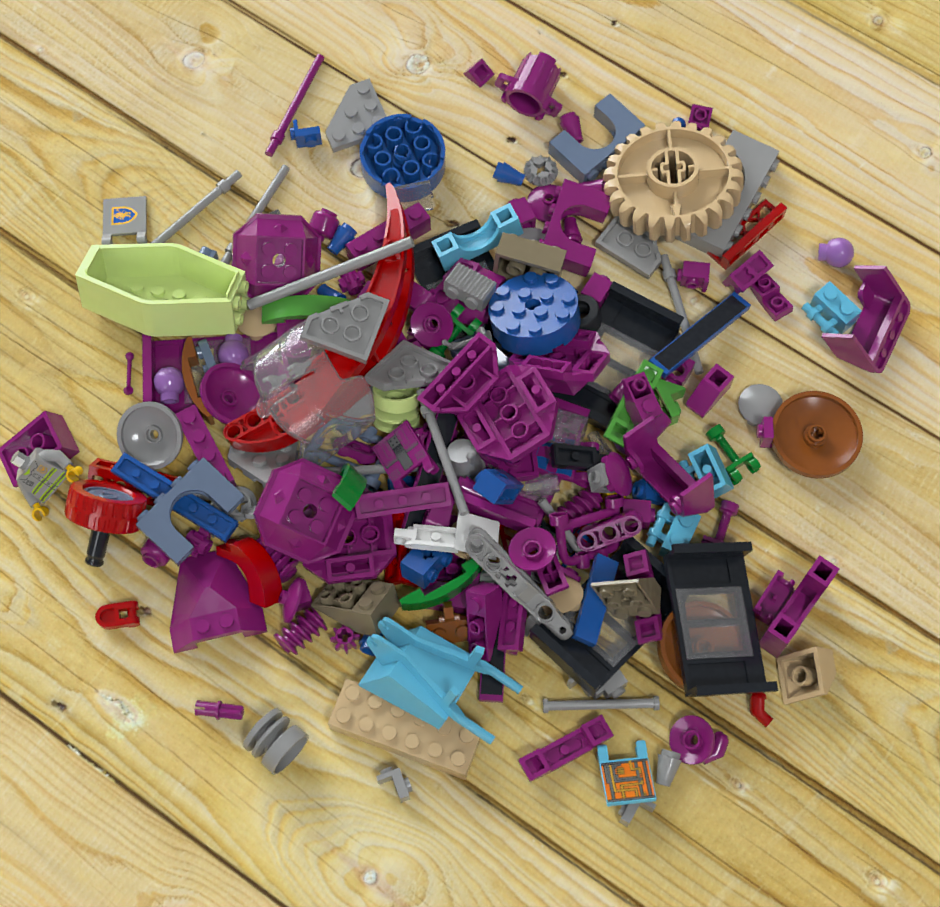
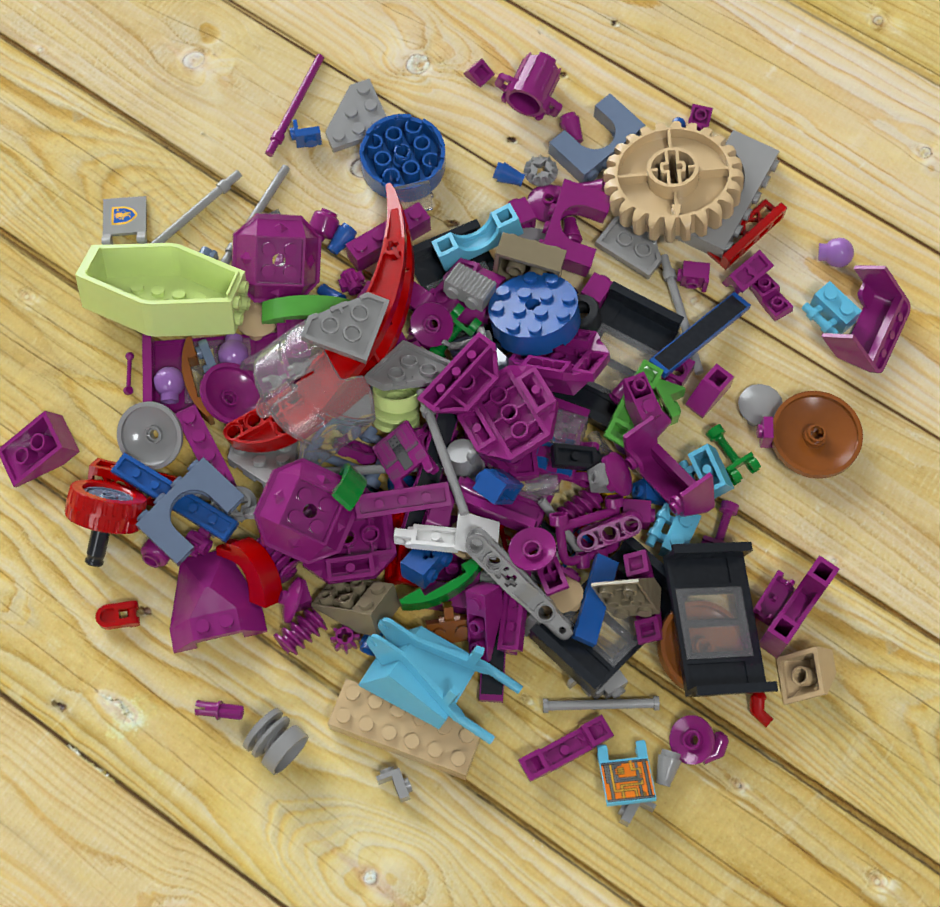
light grey torso [10,448,83,521] -> none
light grey piece [247,236,415,310] -> none

